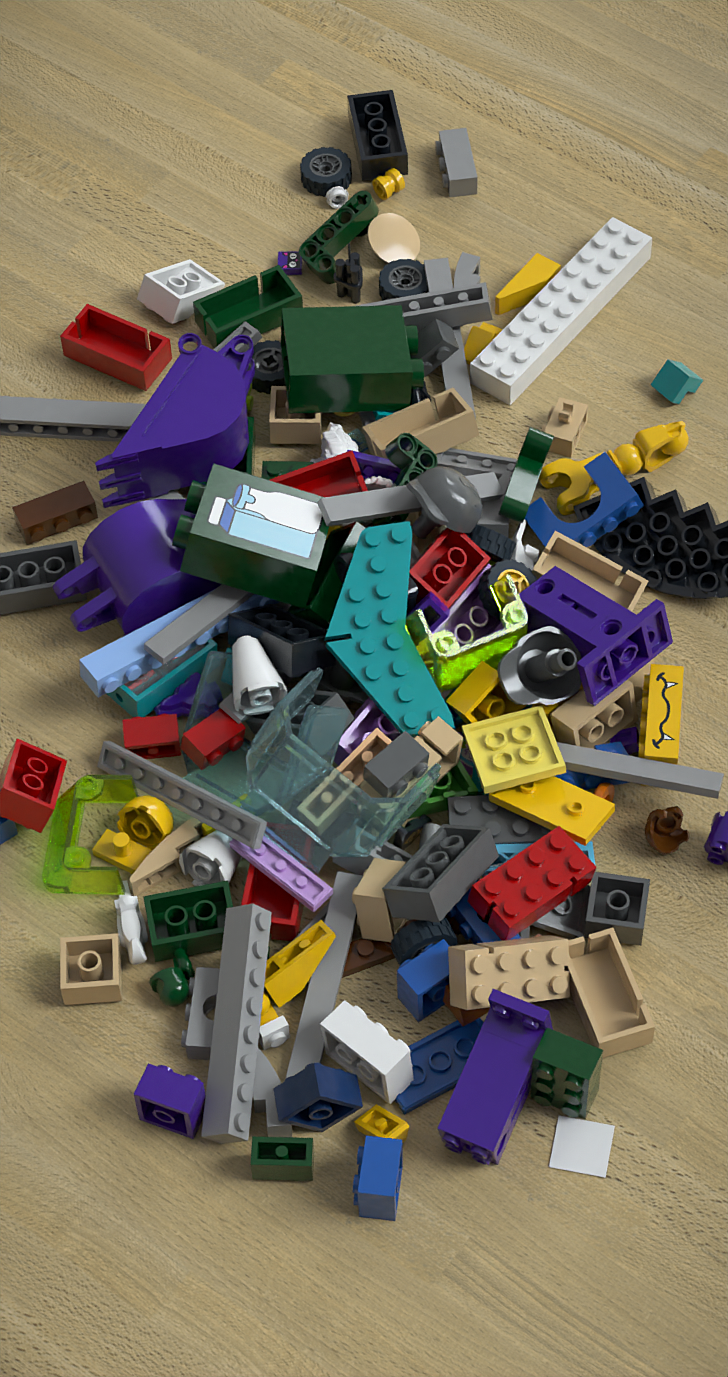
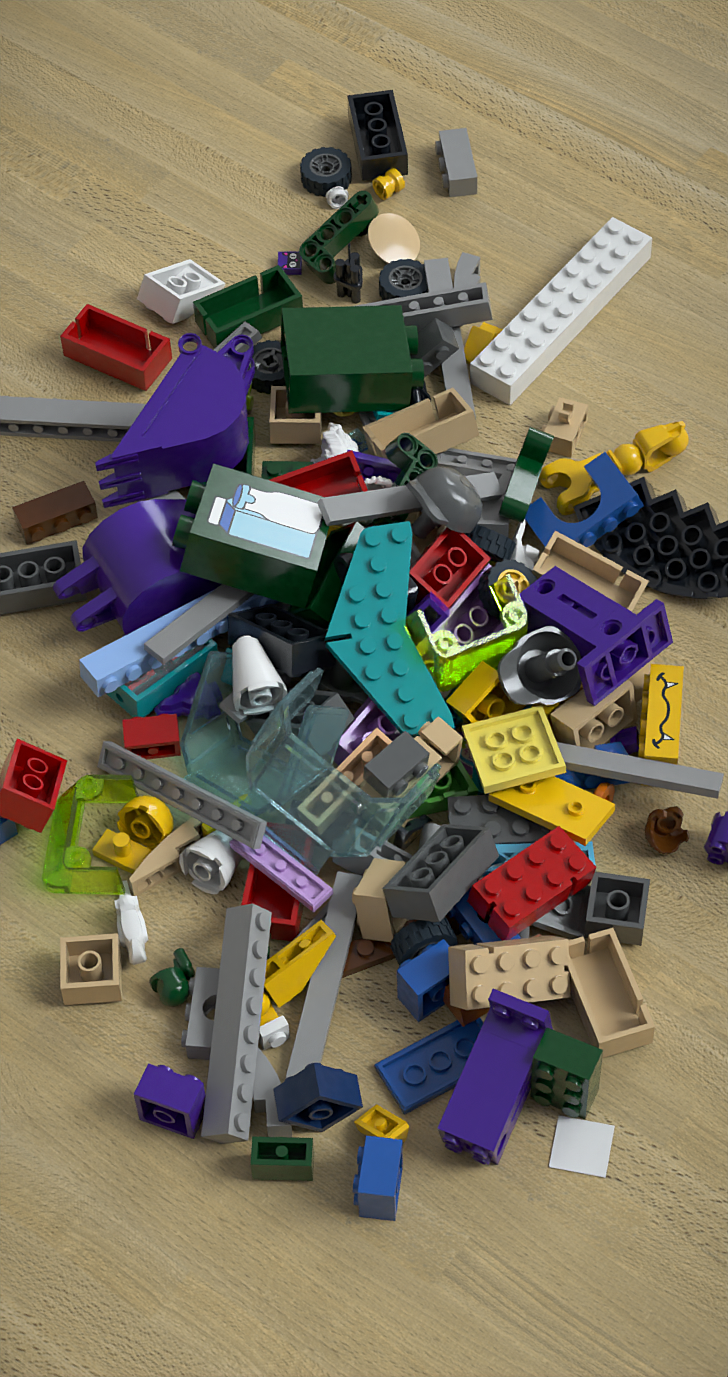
dark green brick [143,880,233,962] -> none
red brick [180,708,246,770] -> none
white brick [320,1000,414,1104] -> none
yellow slope [495,253,561,315] -> none
teal piece [651,359,703,404] -> none

